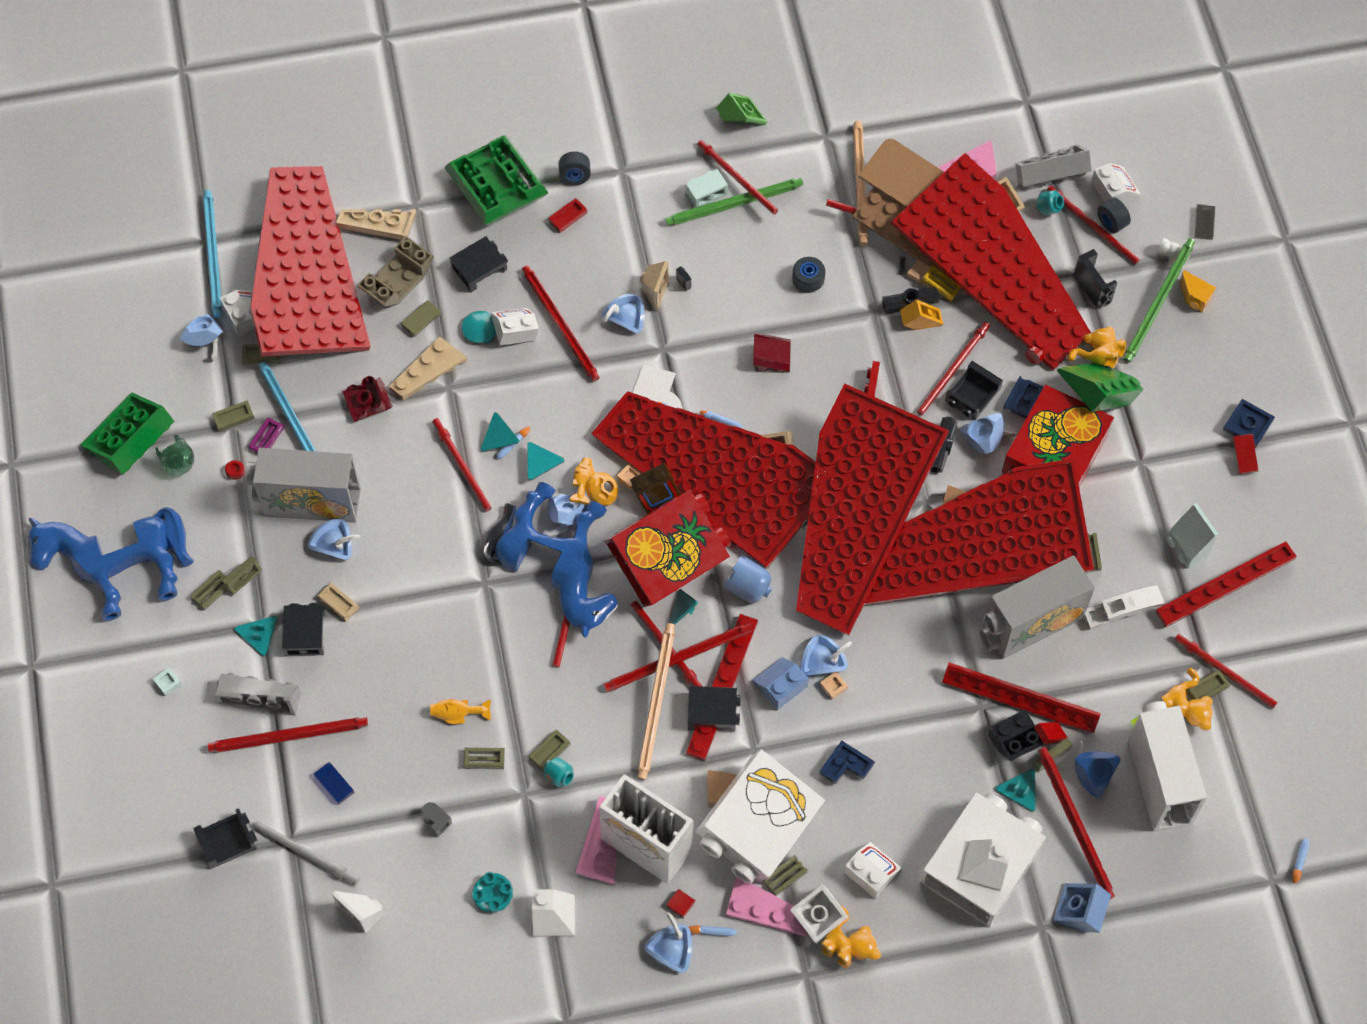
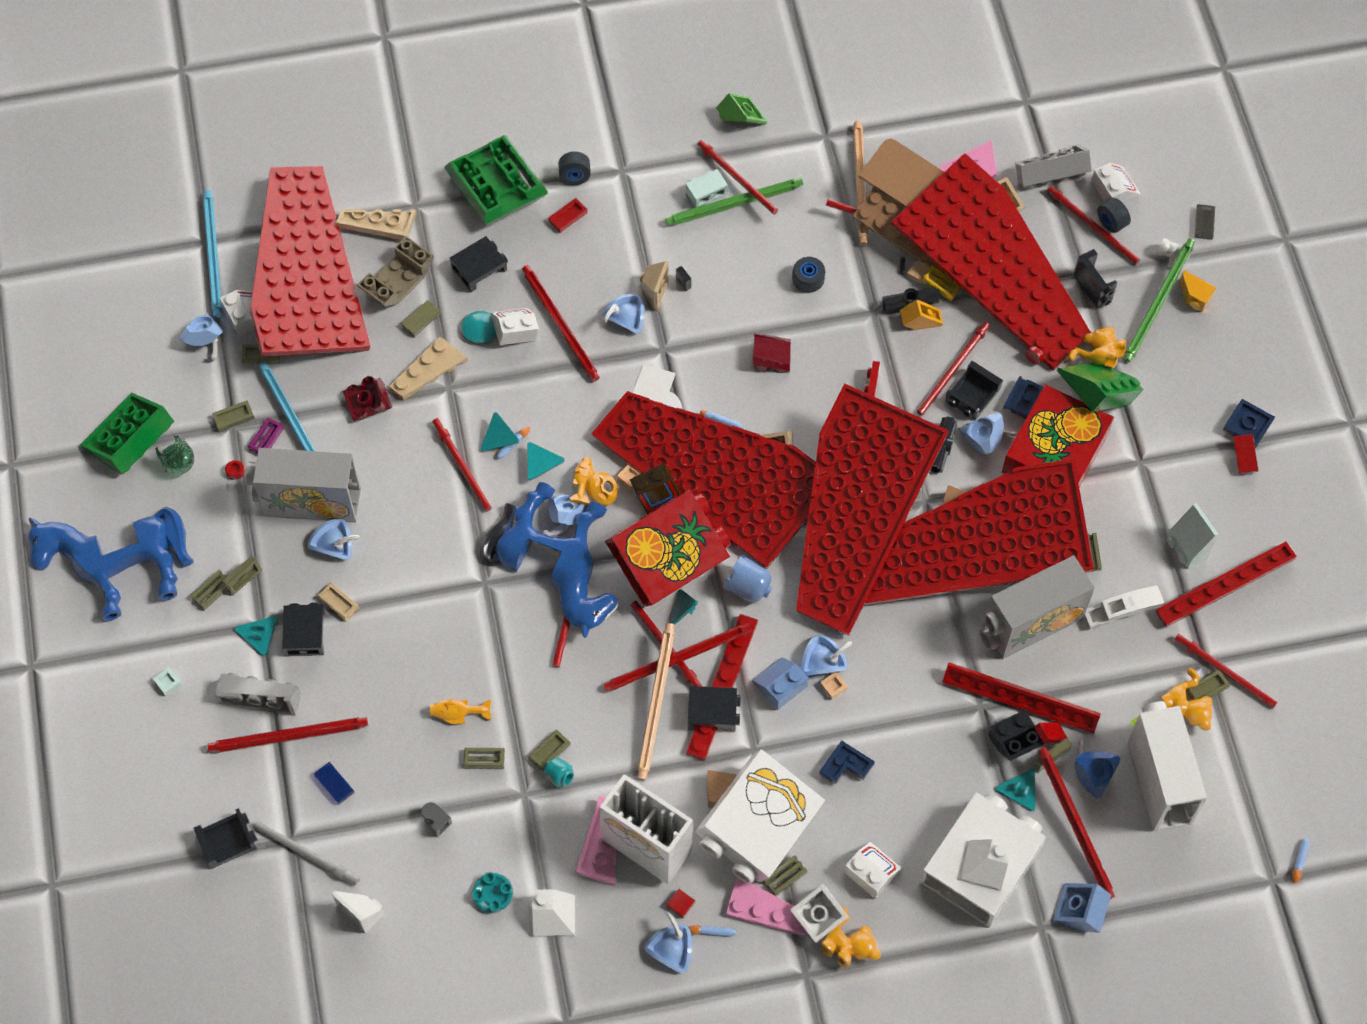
teal head [1036,191,1064,215] -> none

